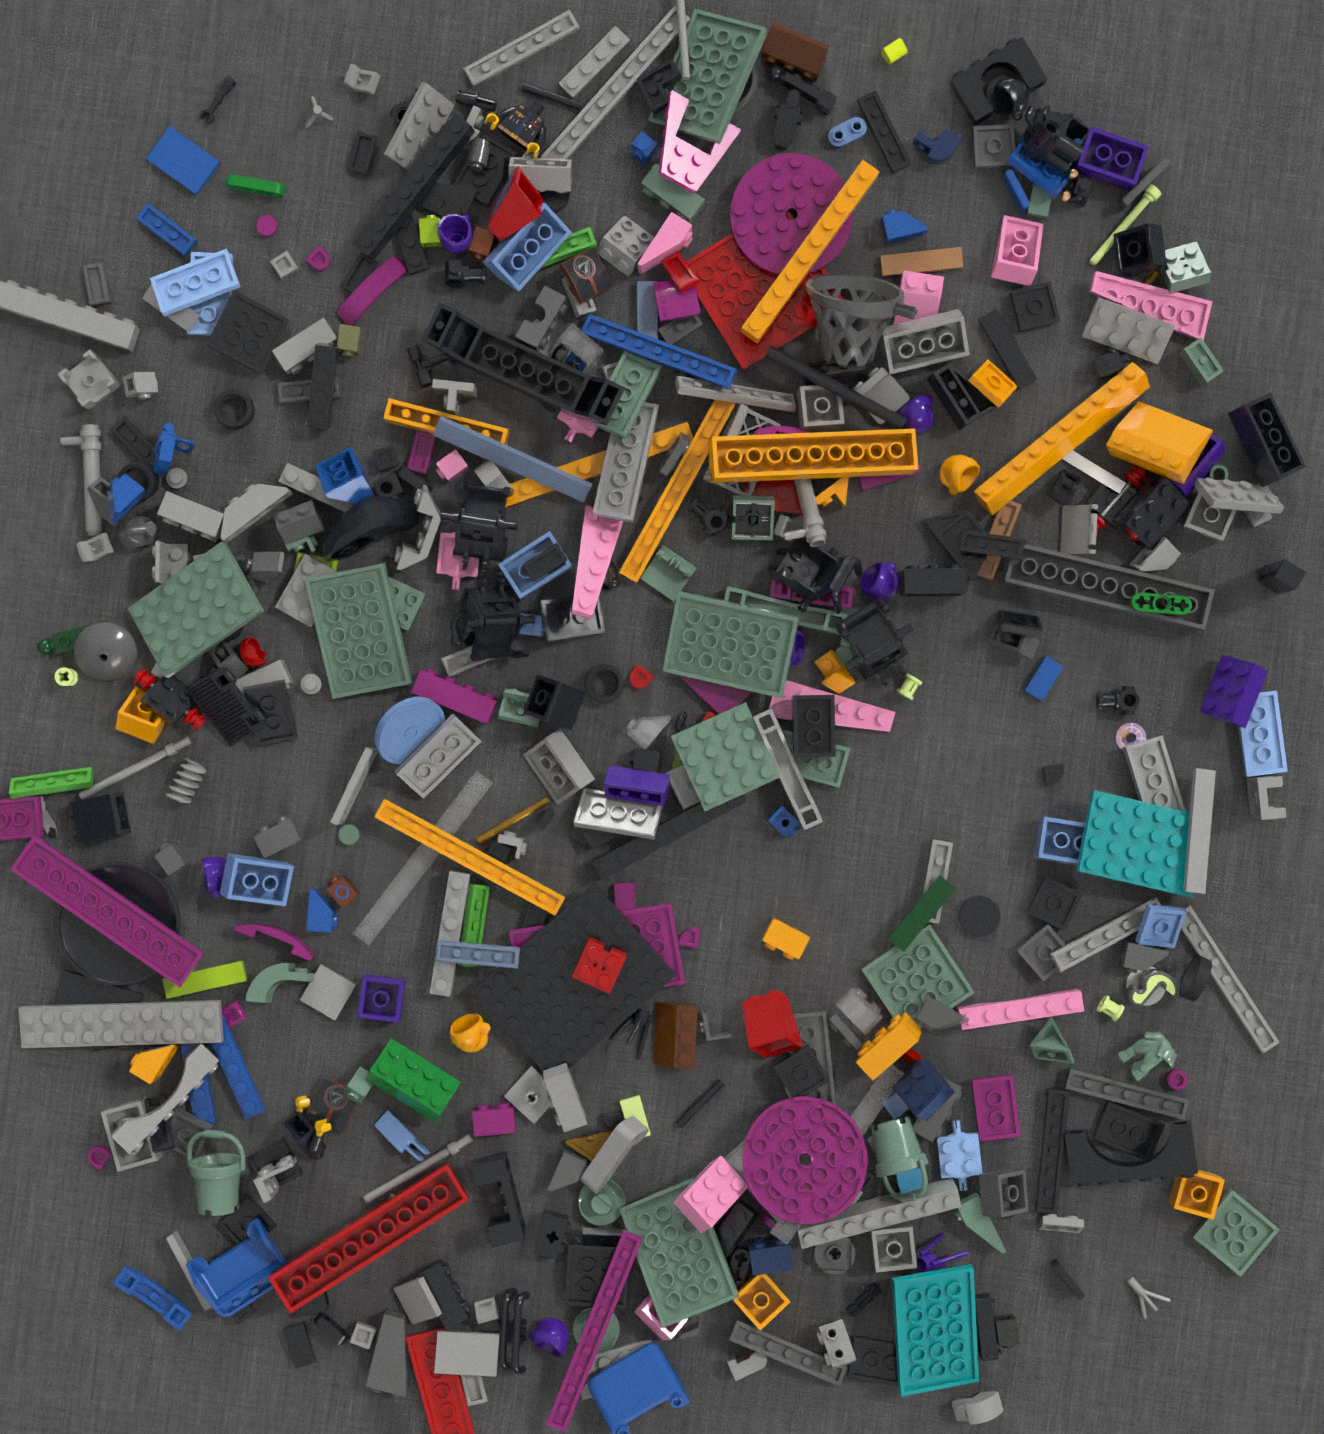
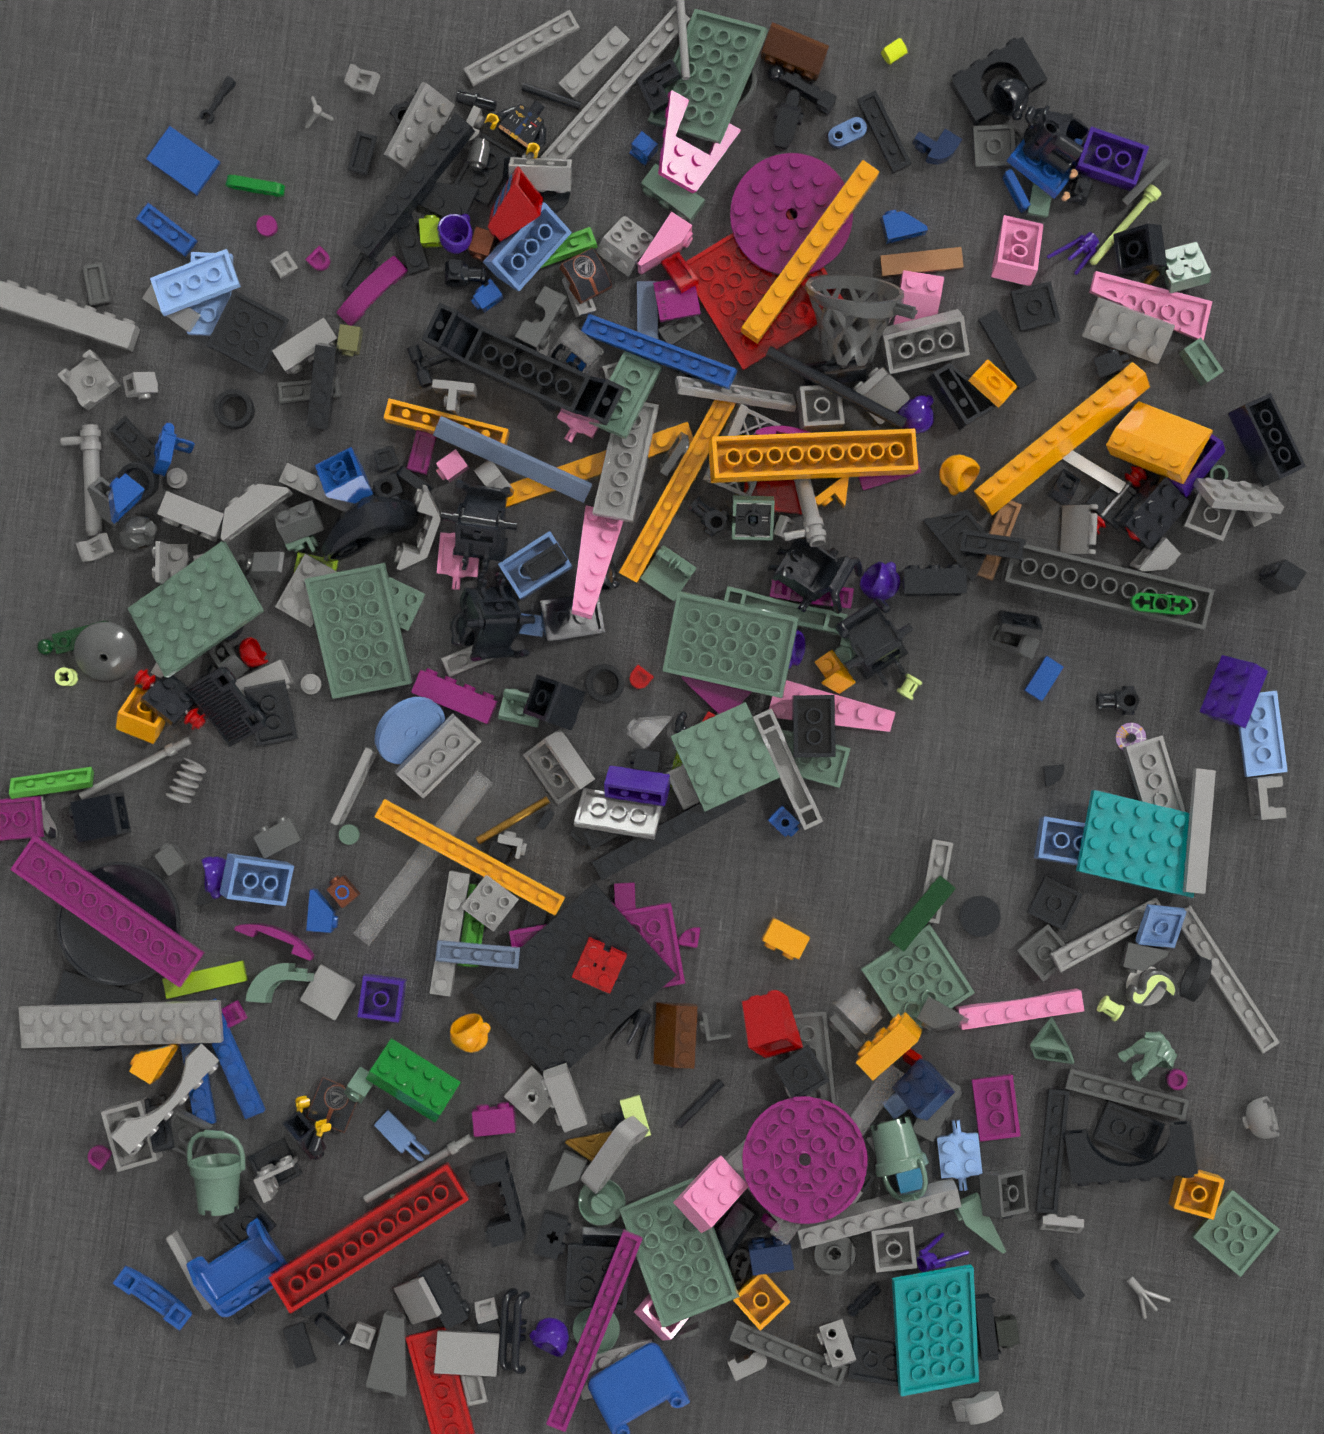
none -> light grey bracket [462,875,519,932]
none -> blue brick [471,278,504,313]
none -> dark purple plant [1047,232,1100,275]
none -> light grey cylinder [1242,1096,1279,1139]

